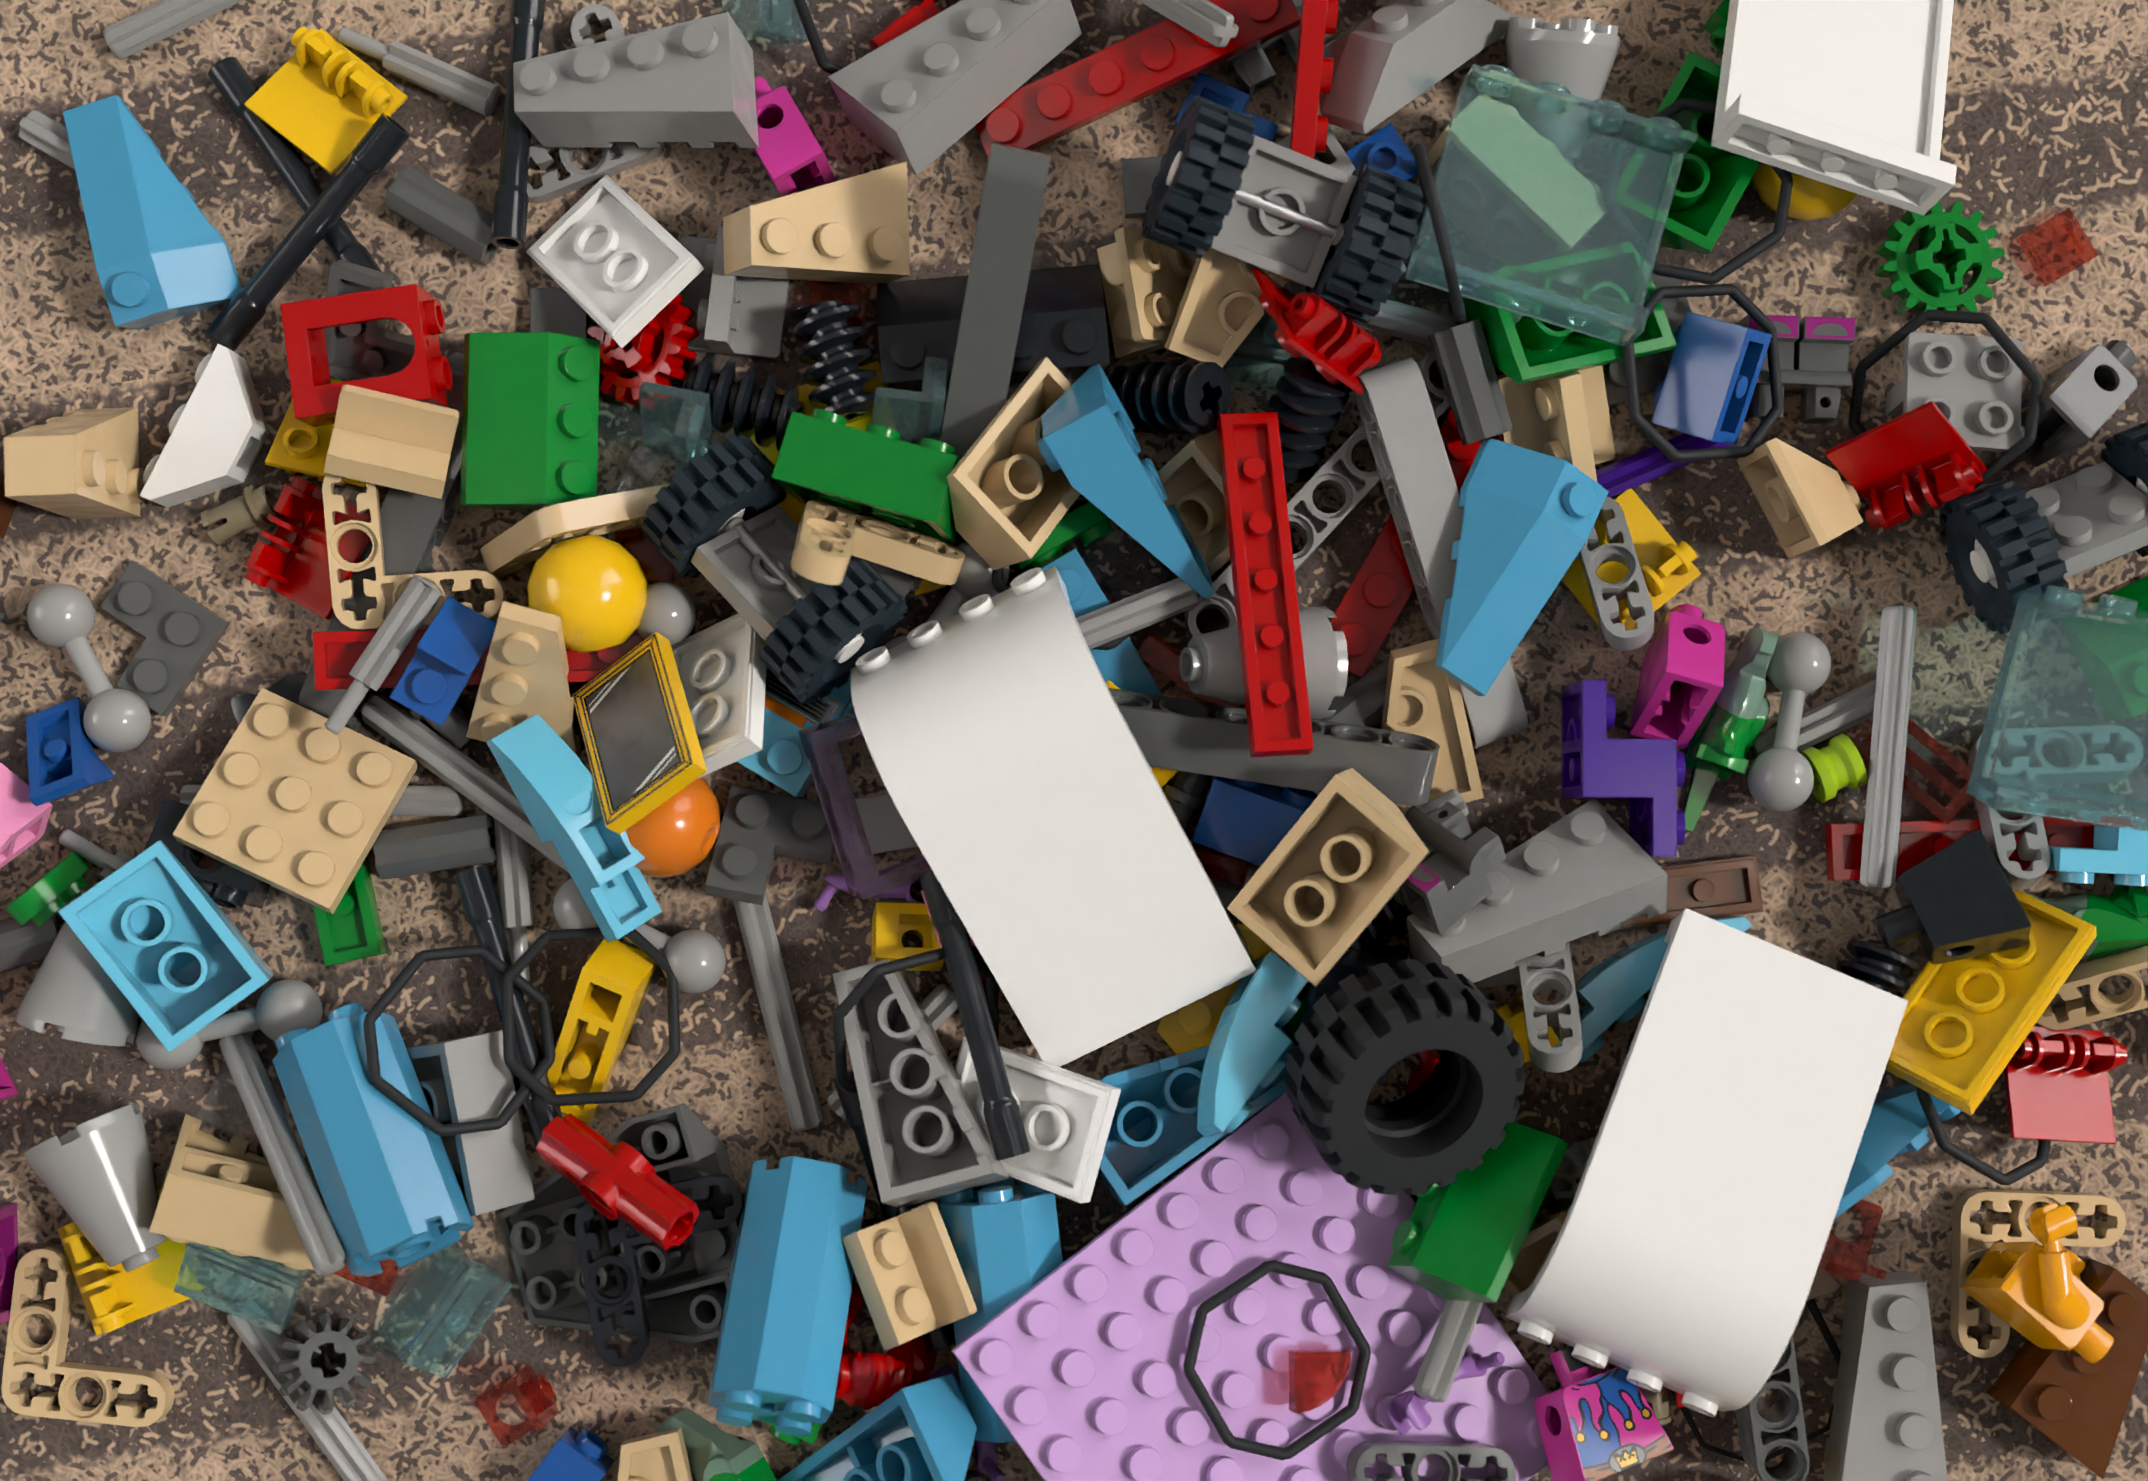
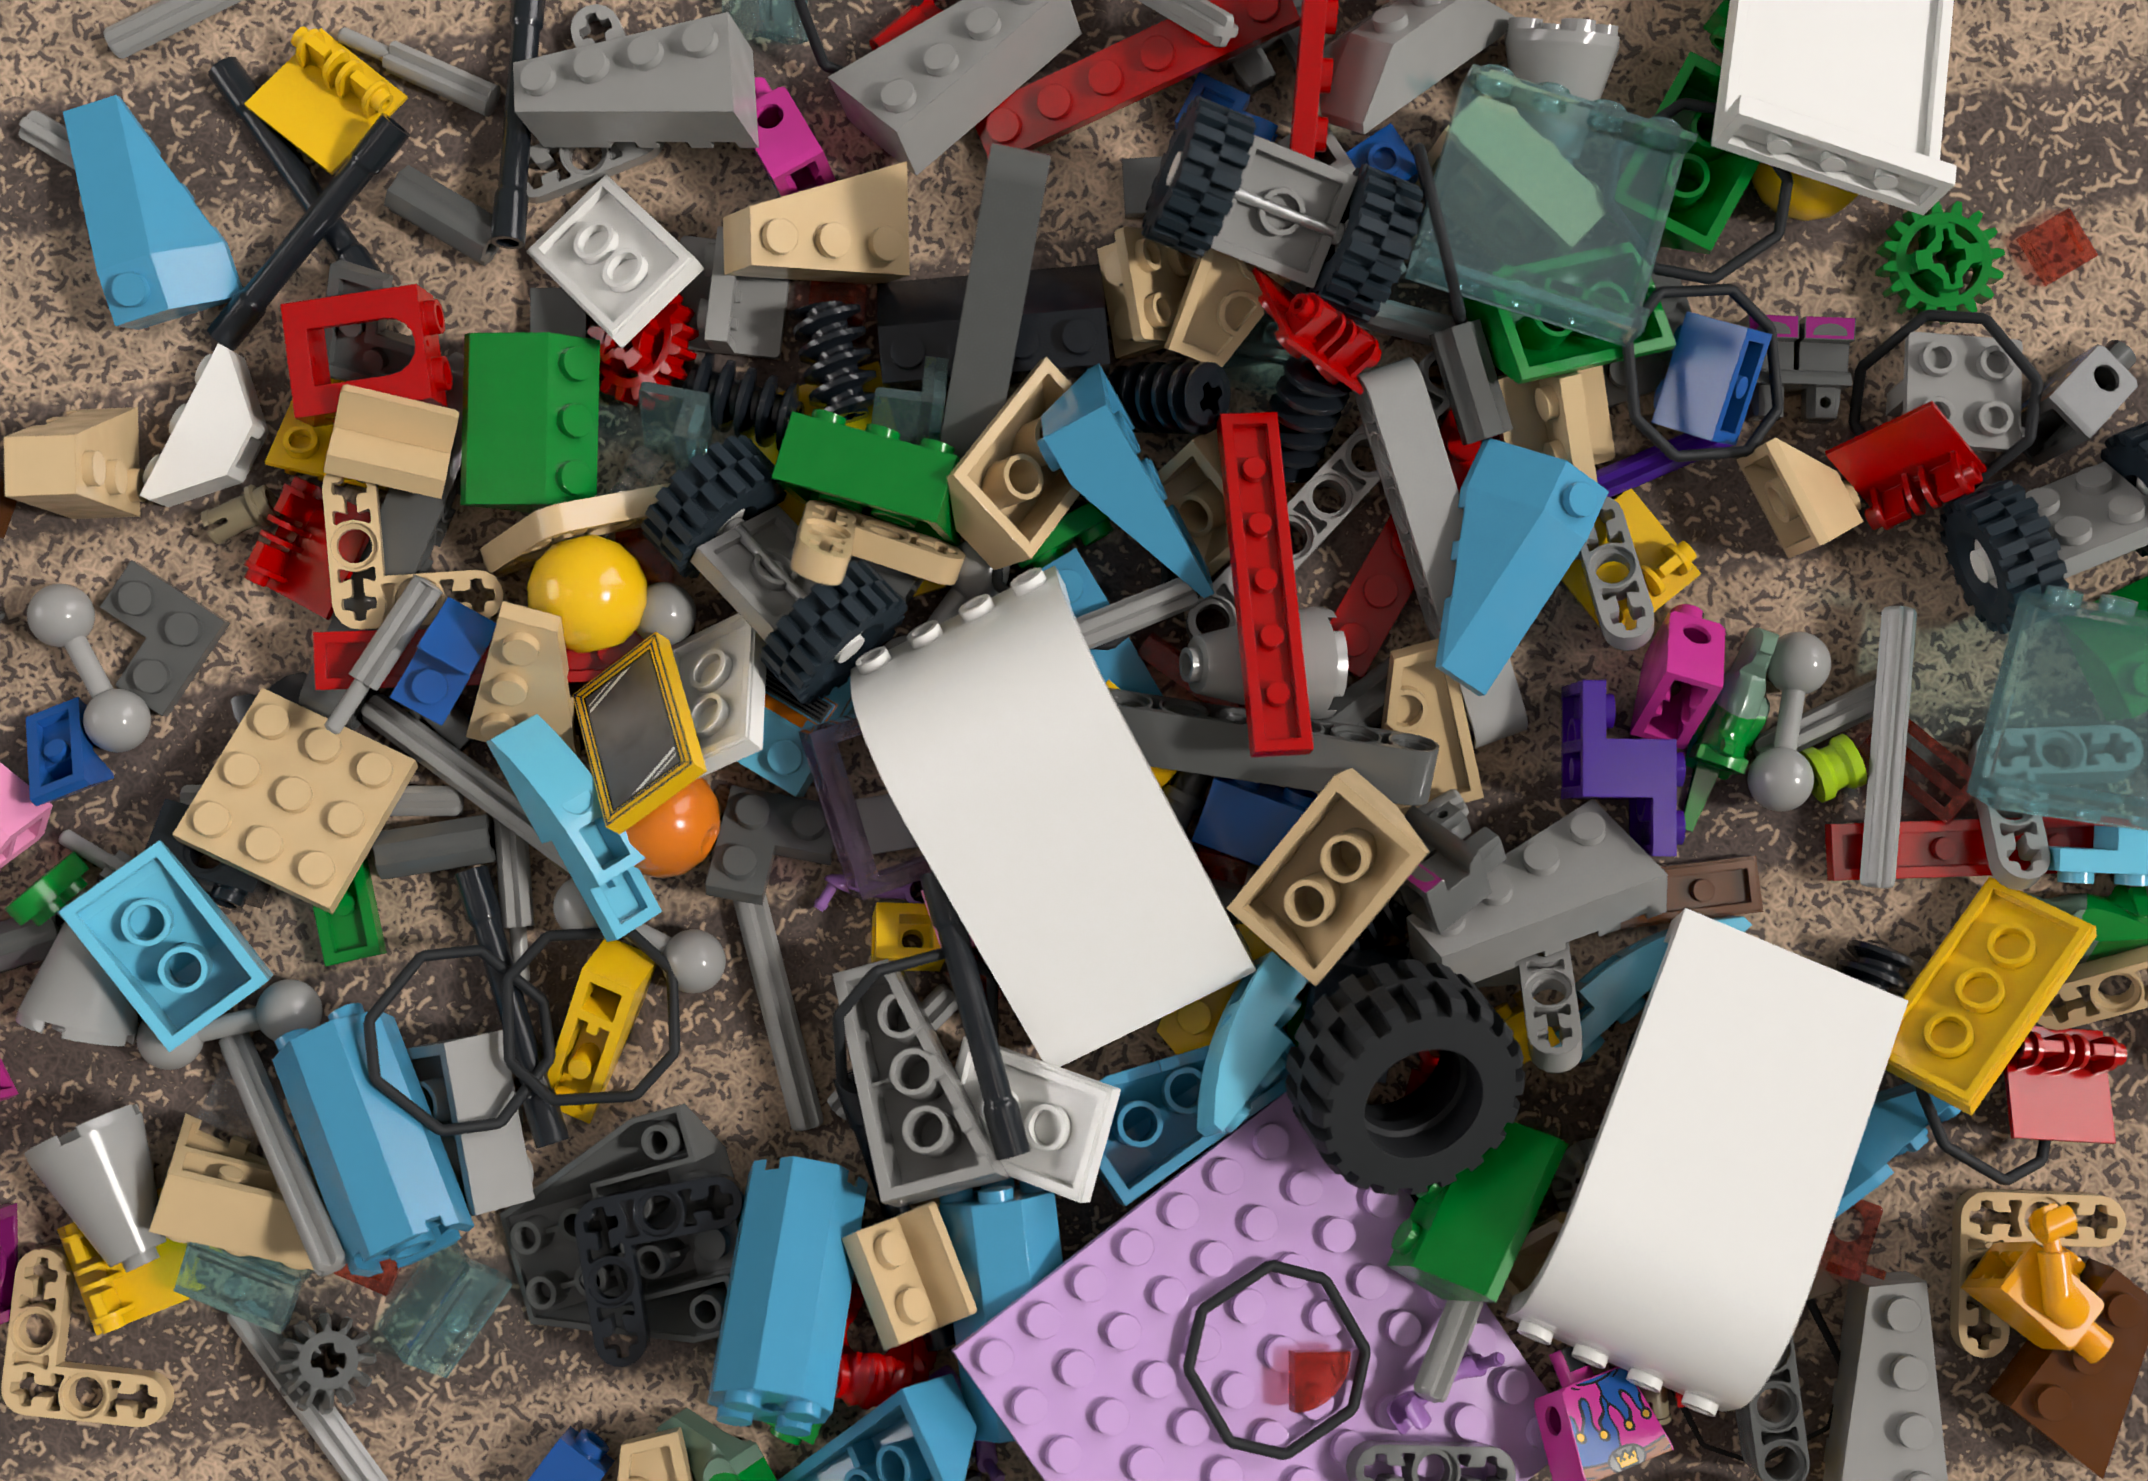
clear red bracket [475,1364,559,1446] -> none
red piece [535,1113,700,1250] -> none
black torso [1874,829,2031,964] -> none

